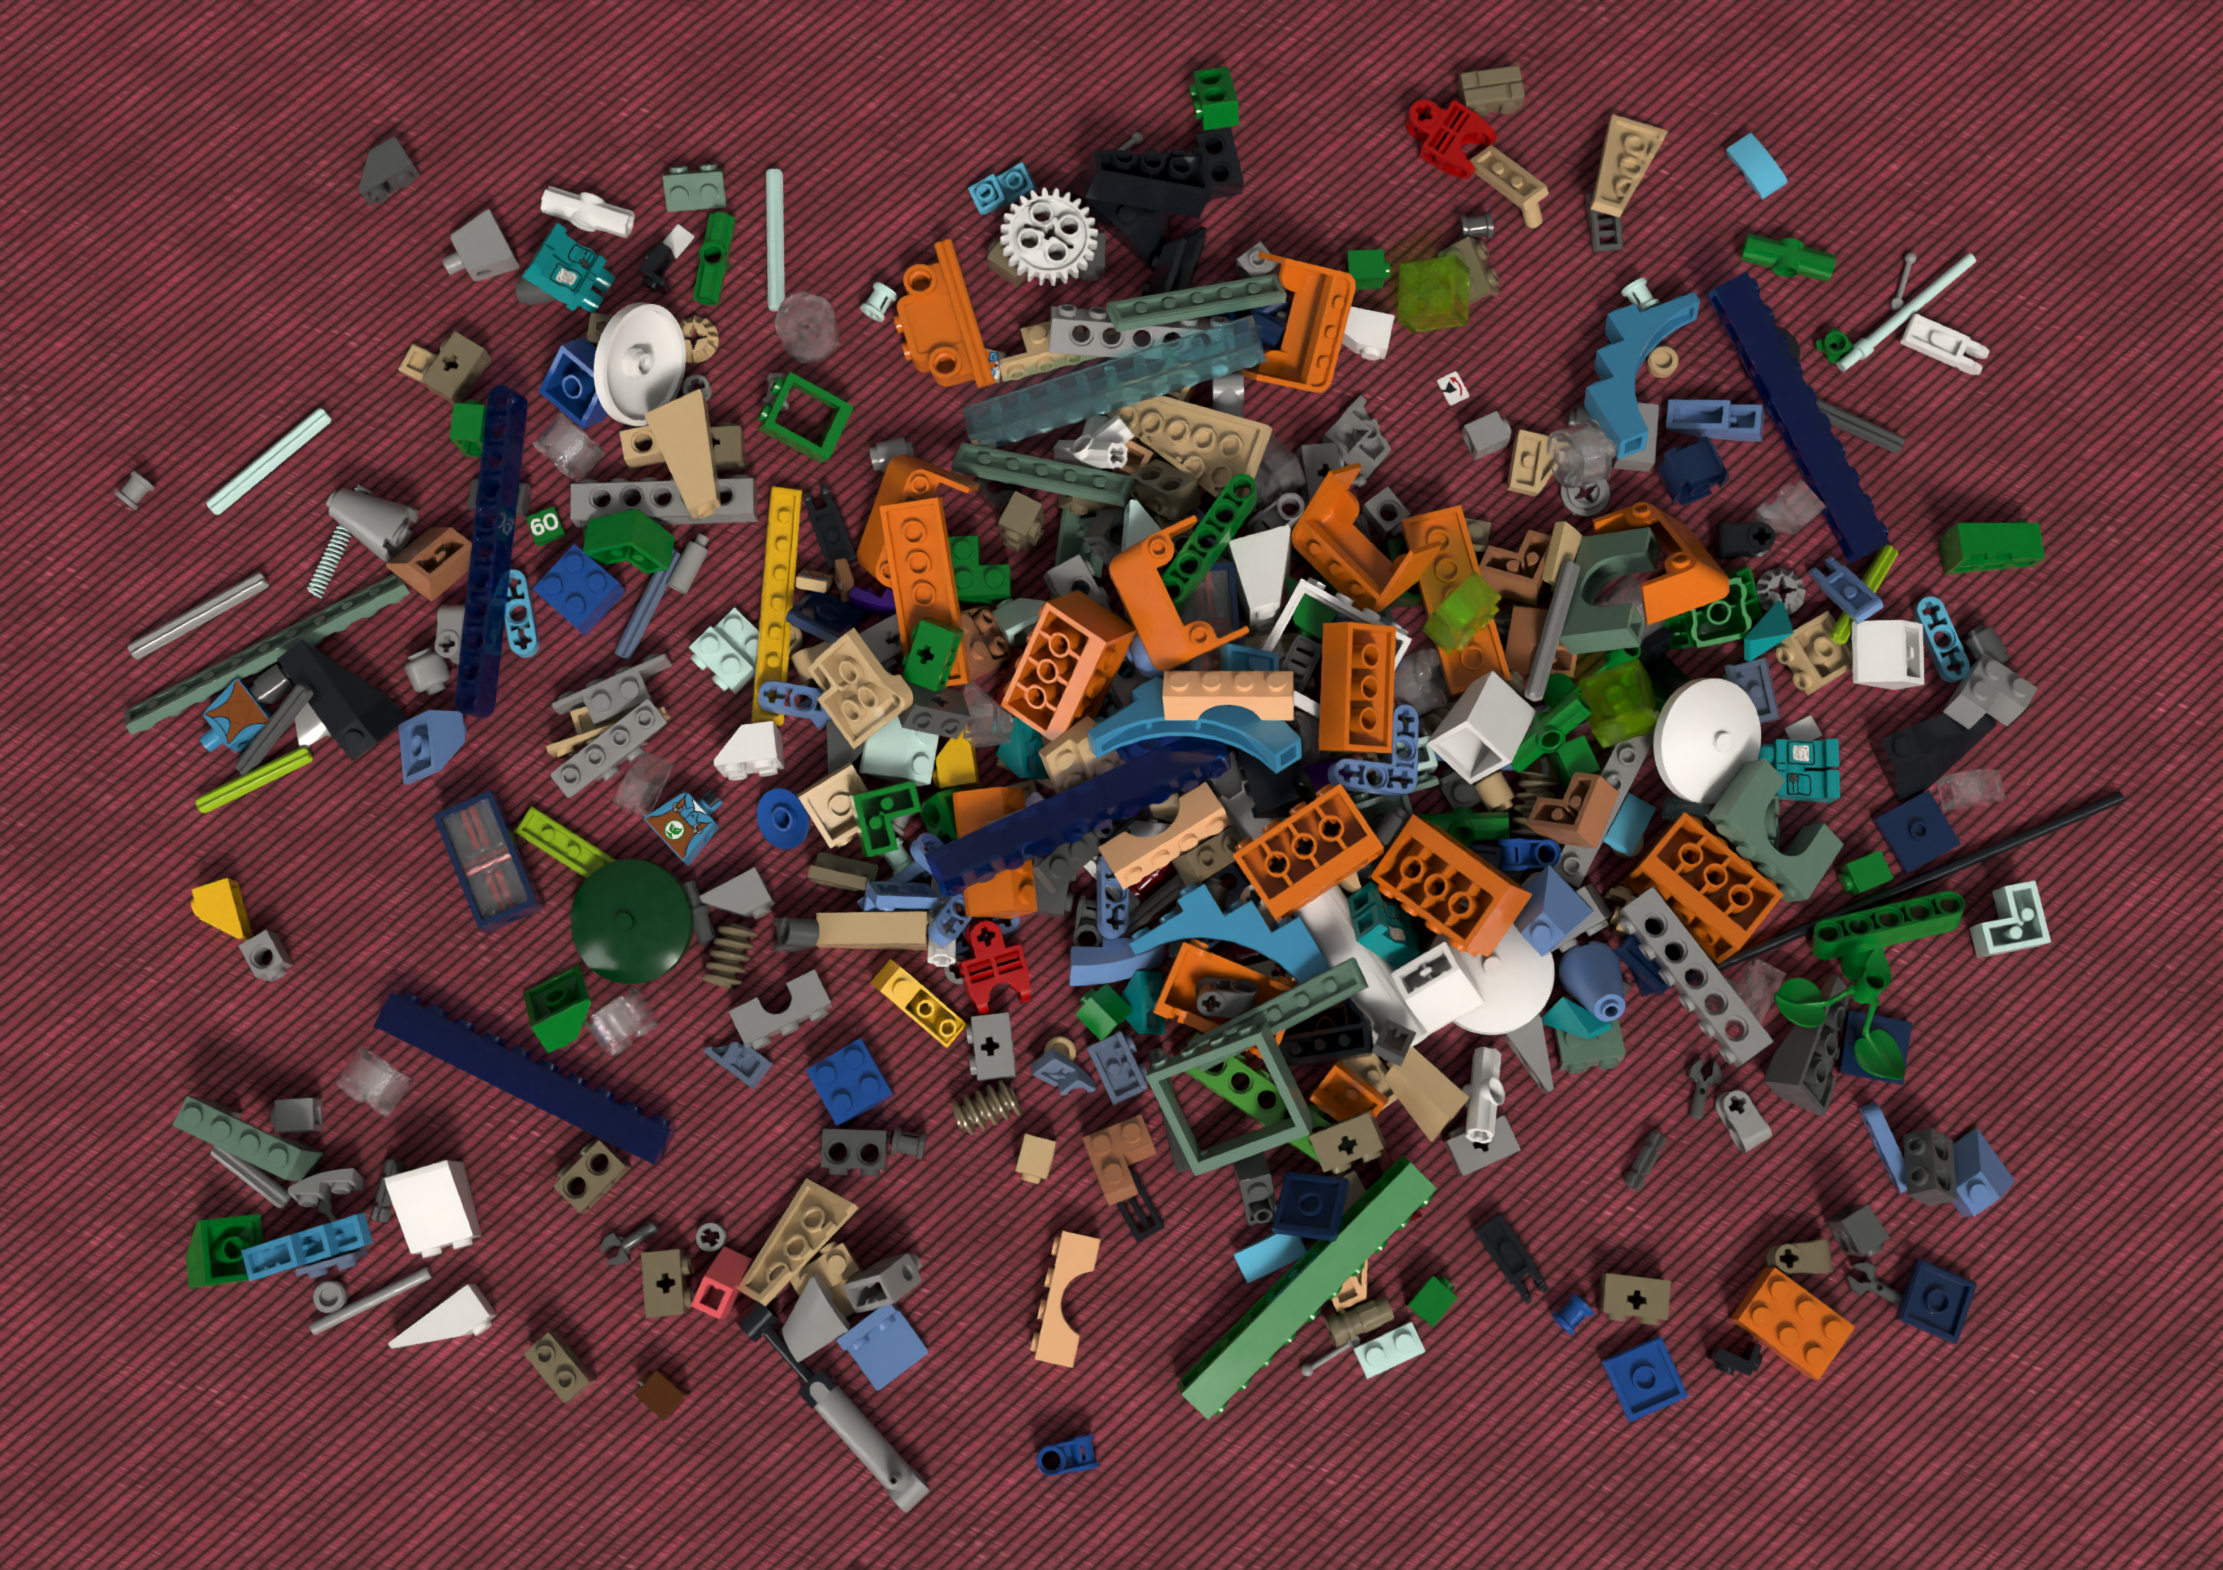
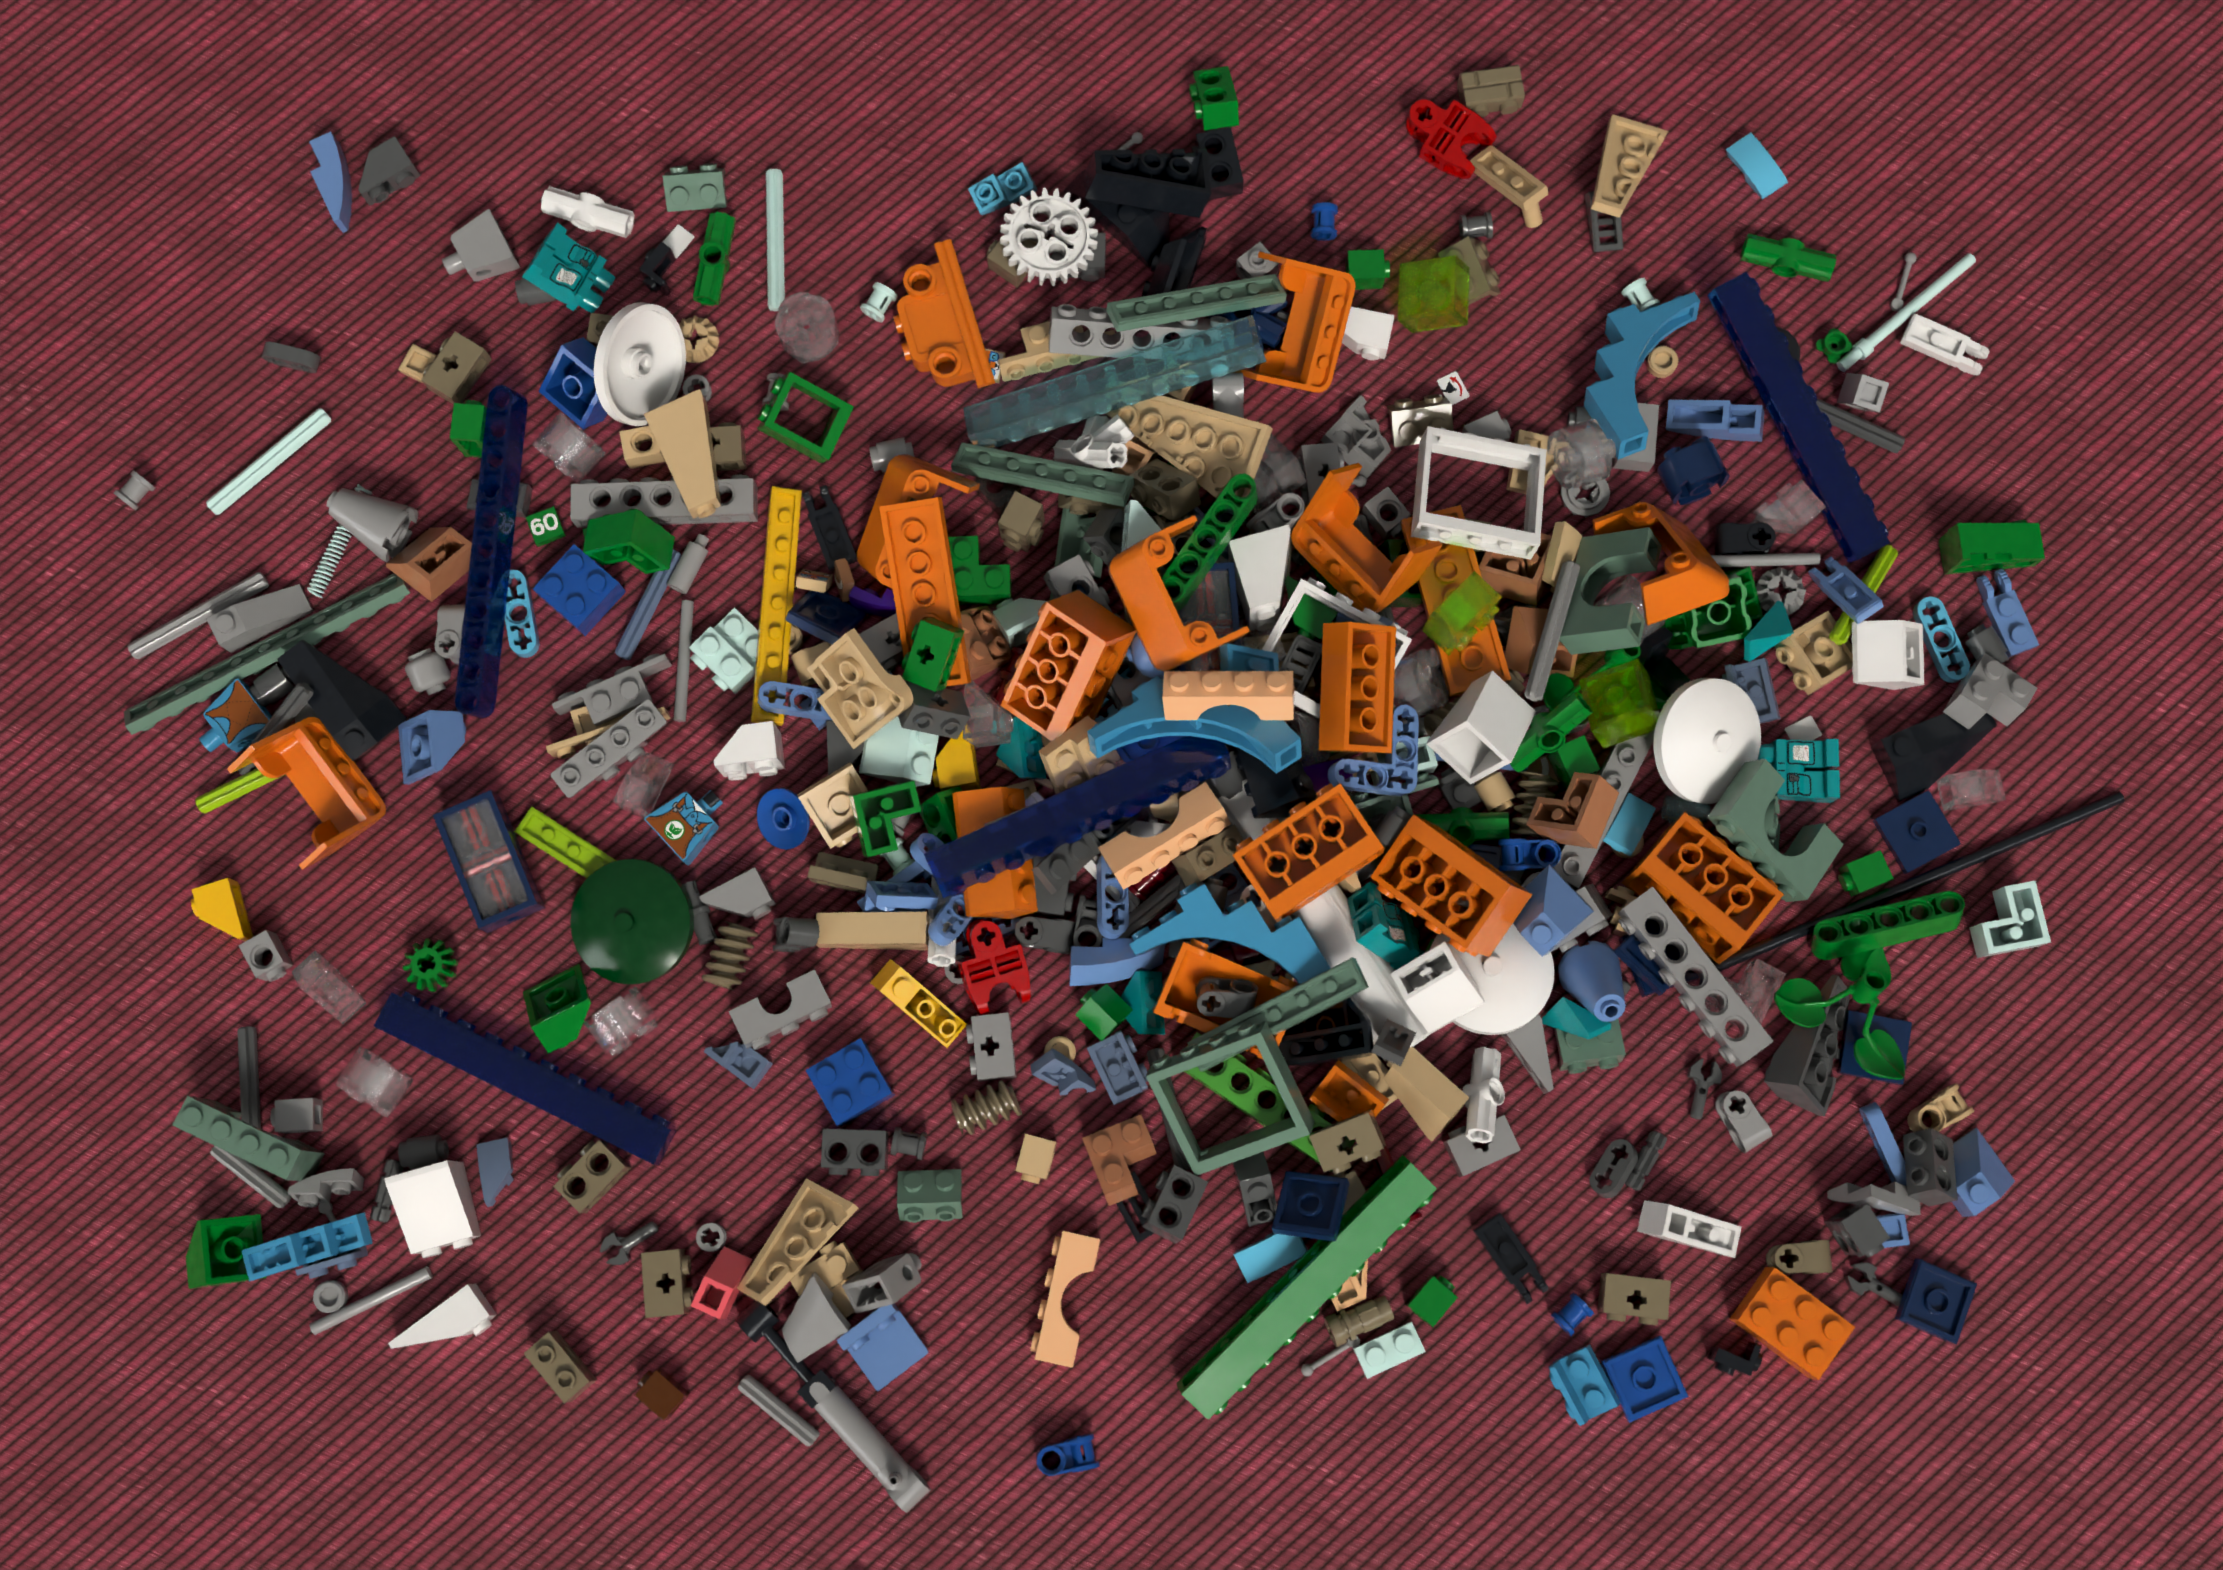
none -> light grey slope [206,584,314,653]
none -> orange windscreen [227,717,386,870]
none -> dark grey axle [237,1026,261,1129]
none -> dark grey beam [261,342,321,373]
none -> clear slope [292,950,366,1024]
none -> medium blue slope [309,131,352,233]
none -> dark grey brick [398,1134,449,1170]
none -> green gear [402,938,459,992]
none -> sand blue slope [476,1137,514,1207]
none -> light grey bar [674,600,694,722]
none -> light grey axle [738,1375,819,1446]
none -> sand green bracket [897,1169,963,1222]
none -> dark grey piece [1015,917,1076,954]
none -> dark grey brick [1141,1165,1208,1244]
none -> blue bush [1311,202,1338,241]
none -> dark tan bracket [1387,394,1454,447]
none -> white window [1411,426,1547,560]
none -> dark azure bracket [1549,1344,1621,1426]
none -> dark grey beam [1590,1139,1638,1198]
none -> white slope [1637,1200,1742,1258]
none -> light grey bar [1711,553,1820,567]
none -> light grey slope [1827,1182,1921,1216]
none -> light grey brick [1837,373,1889,412]
none -> medium blue tile [1876,1213,1910,1248]
none -> tan piece [1908,1083,1974,1132]
none -> medium blue hinge [1976,569,2039,657]

